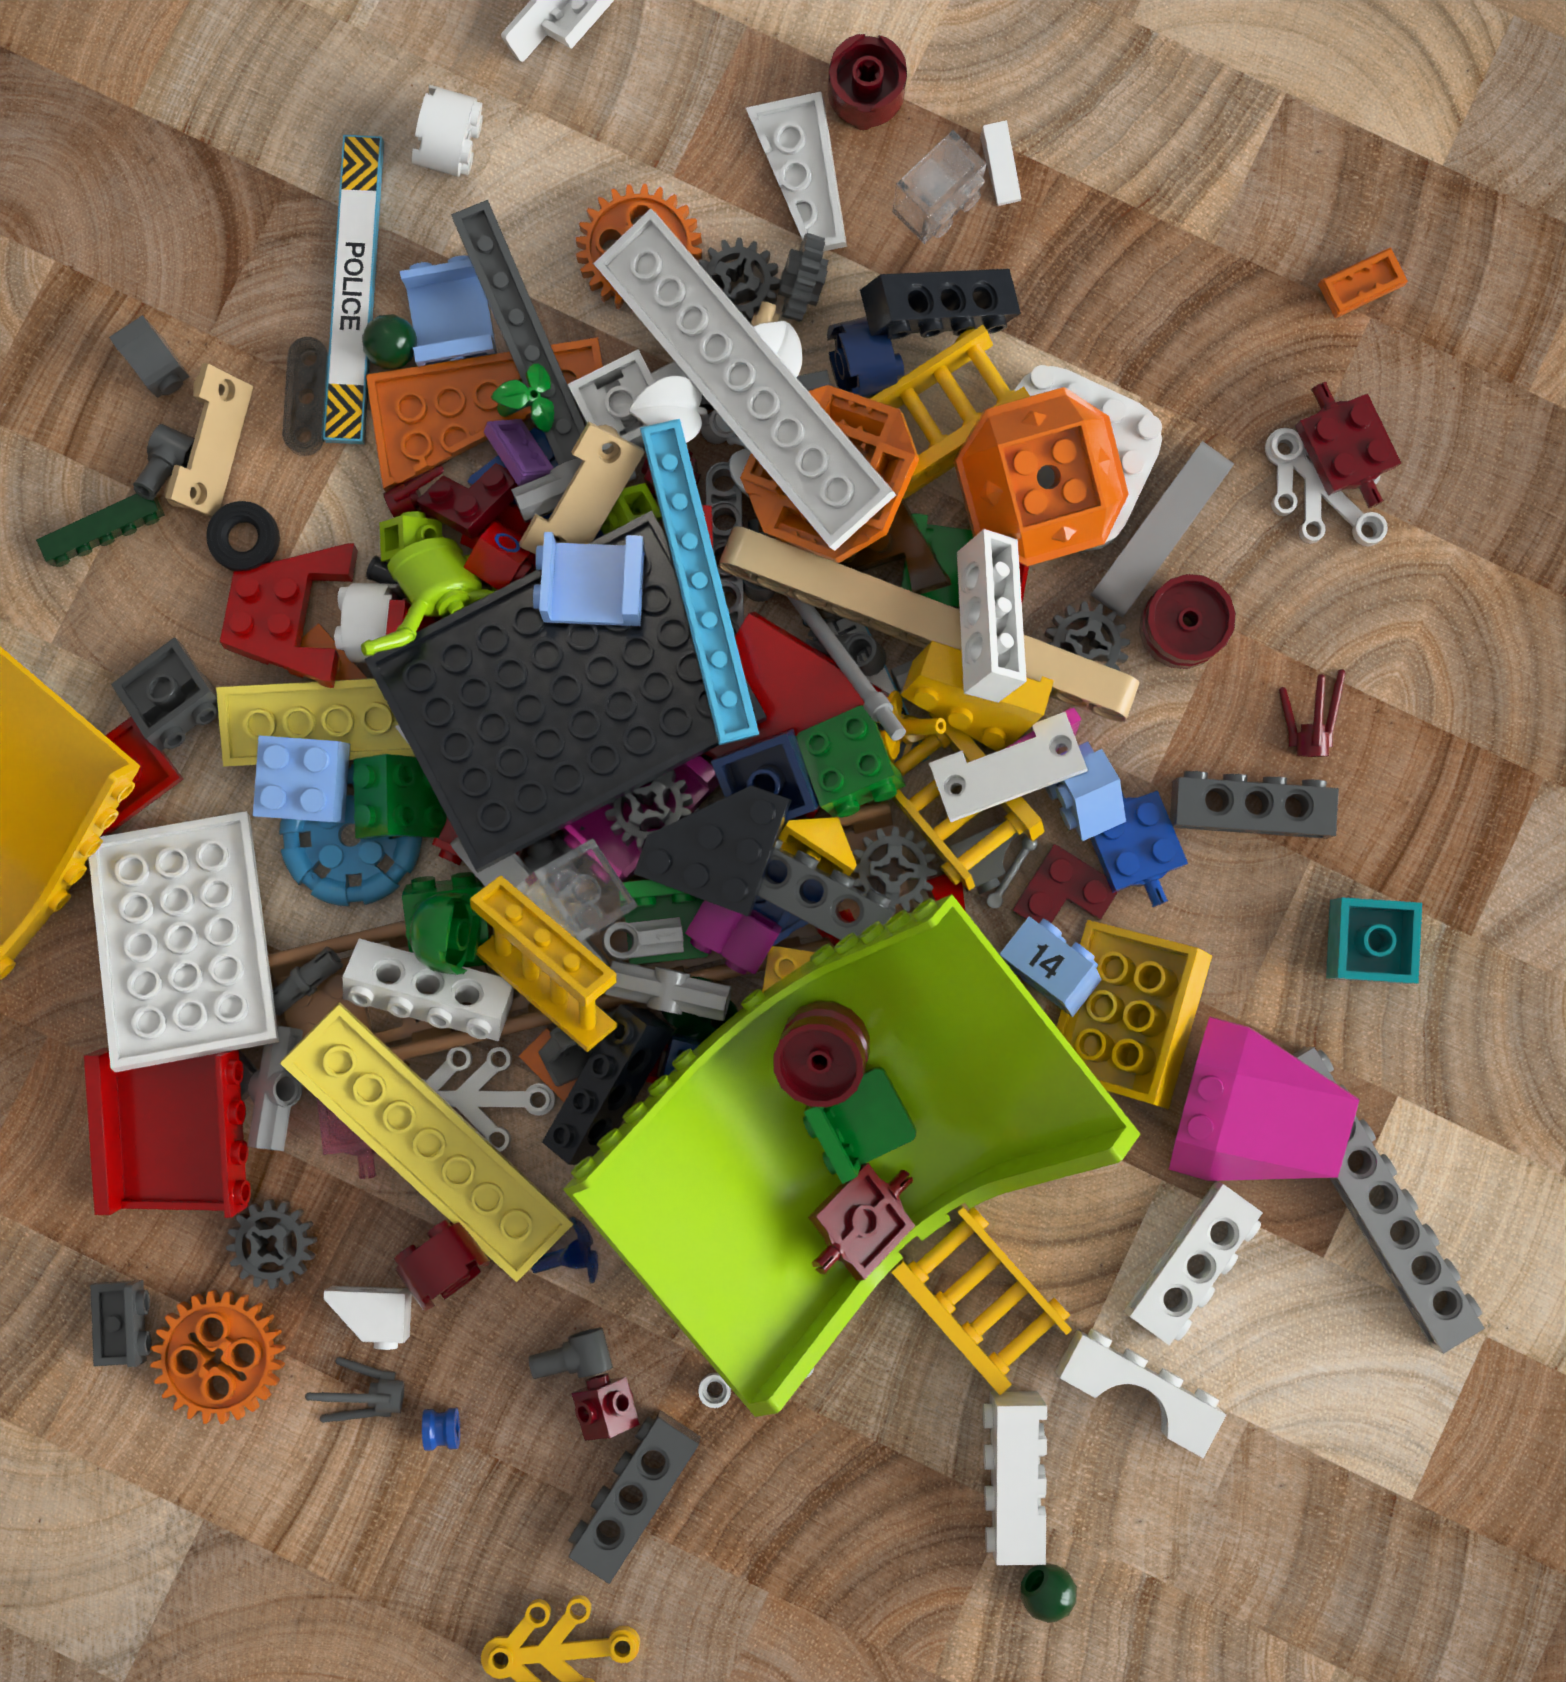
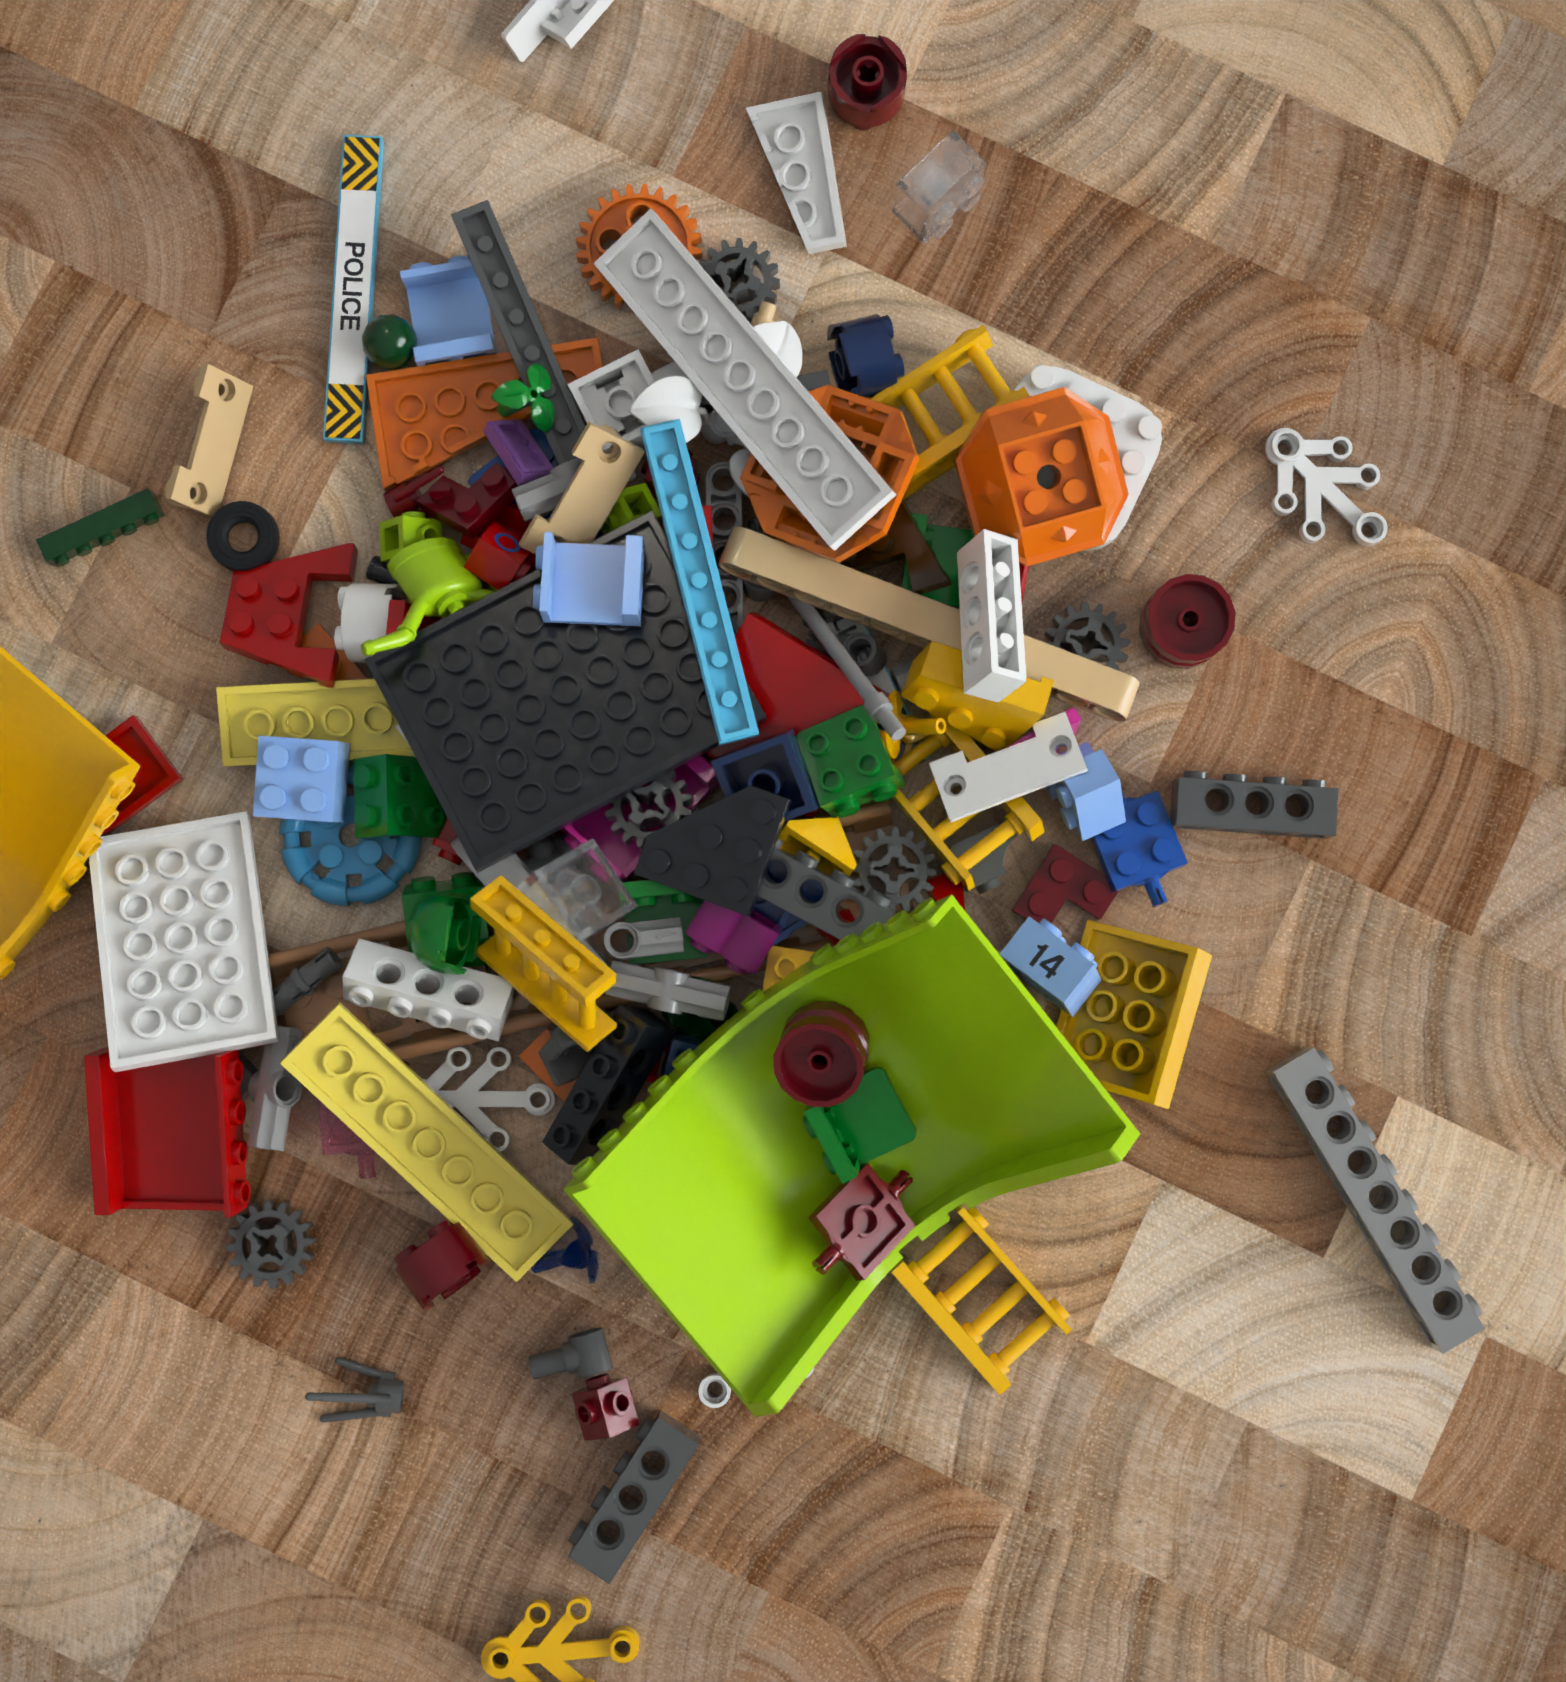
dark grey bracket [90,1280,152,1367] -> none
dark grey arch [109,315,190,398] -> none
dark grey plate [111,637,218,751] -> none
dark grey pin [133,424,195,500] -> none
orange gear [150,1289,285,1424] -> none
clear smoke plate [282,337,329,456] -> none
white slope [324,1286,412,1350] -> none
white brick [412,85,483,177] -> none
blue wheel [422,1407,460,1451] -> none
dark grey gear [778,233,829,322] -> none
black brick [860,269,1021,340] -> none
white piece [980,120,1021,206] -> none
white wedge [983,1391,1047,1565] -> none
light grey hinge [986,836,1038,908] -> none
dark green piece [1020,1563,1077,1623] -> none
white arch [1055,1329,1226,1458] -> none
light grey beam [1091,441,1234,618] -> none
white brick [1124,1181,1263,1346] -> none
dark pink wedge [1169,1016,1360,1181] -> none
dark red plant [1279,669,1346,757] -> none
dark red plate [1295,382,1401,509] -> none
orange plate [1318,247,1408,318] -> none
teal brick [1326,897,1422,984] -> none

